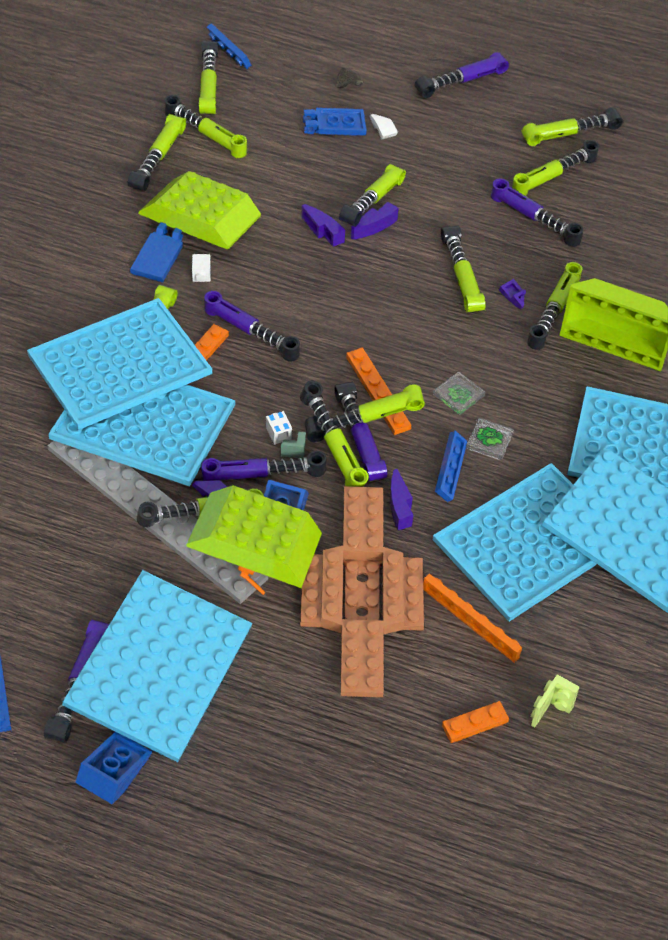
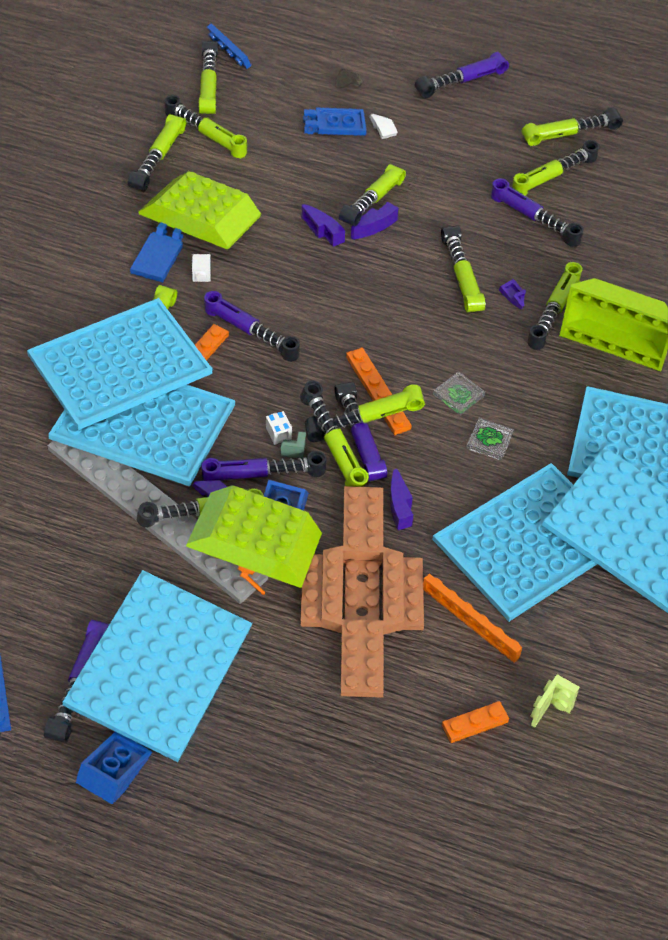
blue plate [435,431,467,502] -> none

